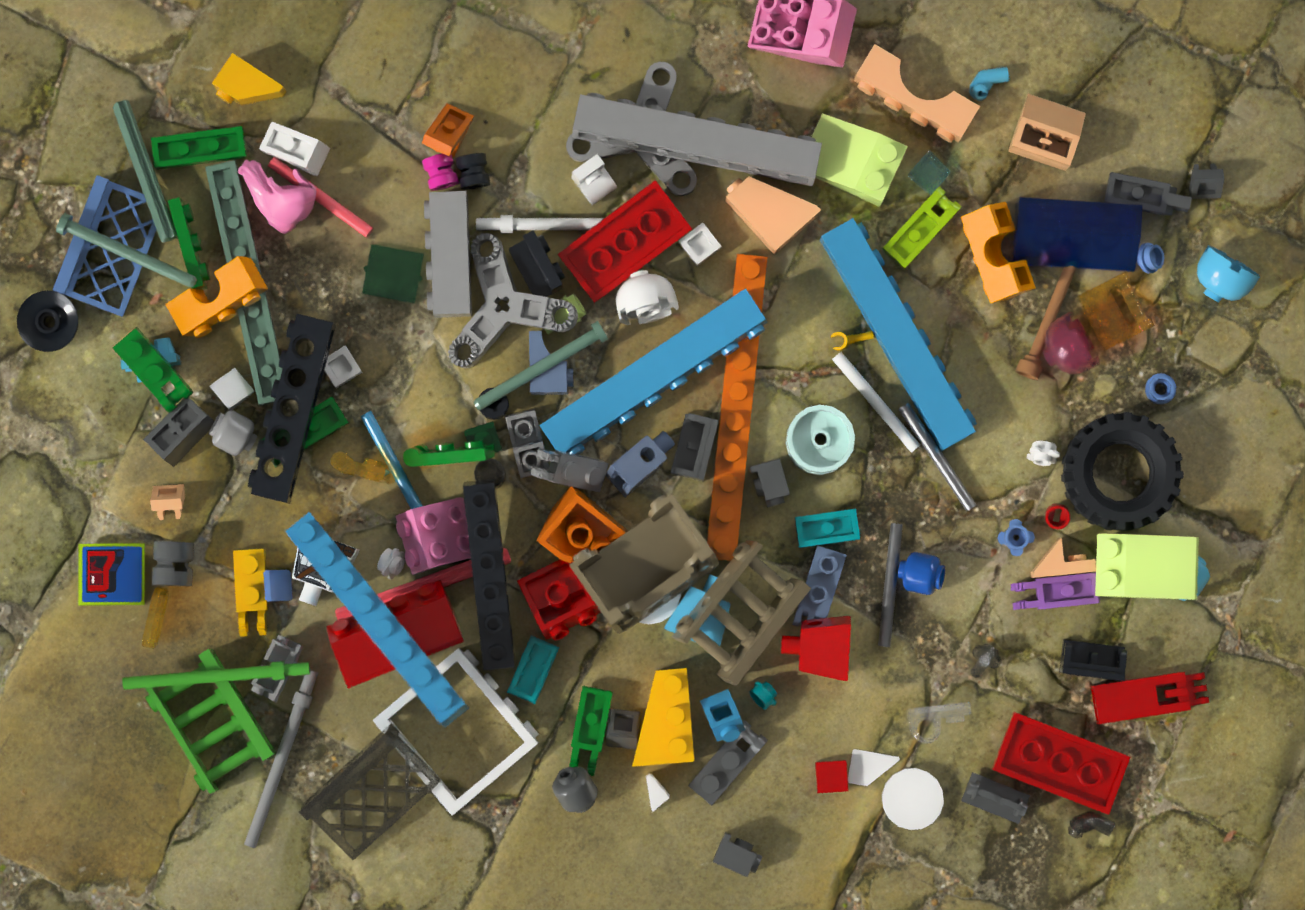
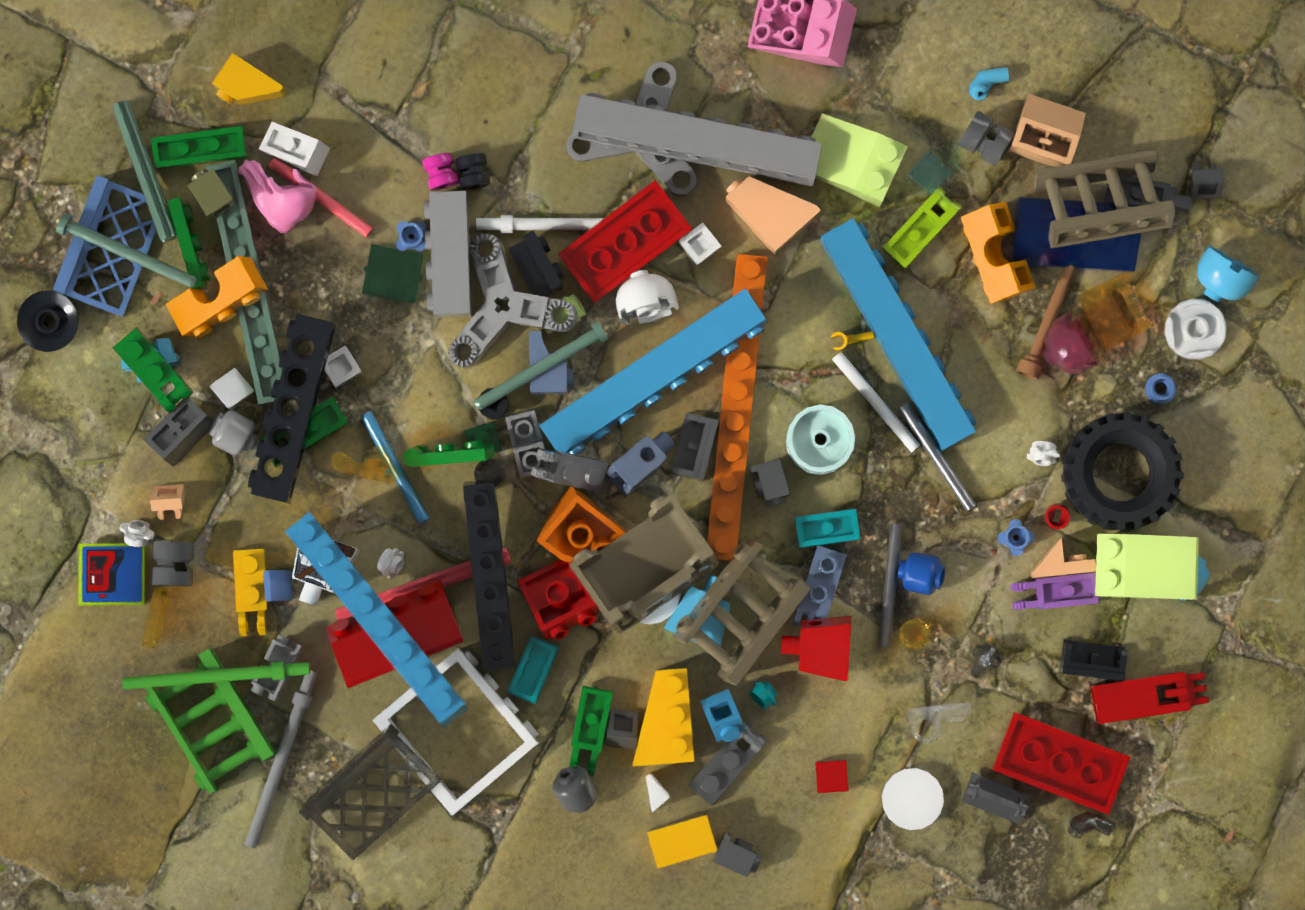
bright pink bracket [395,497,471,575] -> none
orange slope [422,103,474,158] -> none
white plate [571,154,617,205] -> none
white sticker [848,749,900,786] -> none
light nougat arch [854,44,980,143] -> none
medium blue plate [1136,243,1164,274] -> none
none -> white plate [120,520,155,547]
none -> olive brick [187,169,237,220]
none -> medium blue plate [396,221,427,252]
none -> yellow panel [647,814,717,868]
none -> clear yellow wheel [898,619,931,650]
none -> dark grey wheel [958,110,1015,166]
none -> dark tan fence [1033,150,1175,248]
none -> white tile [1164,298,1227,360]

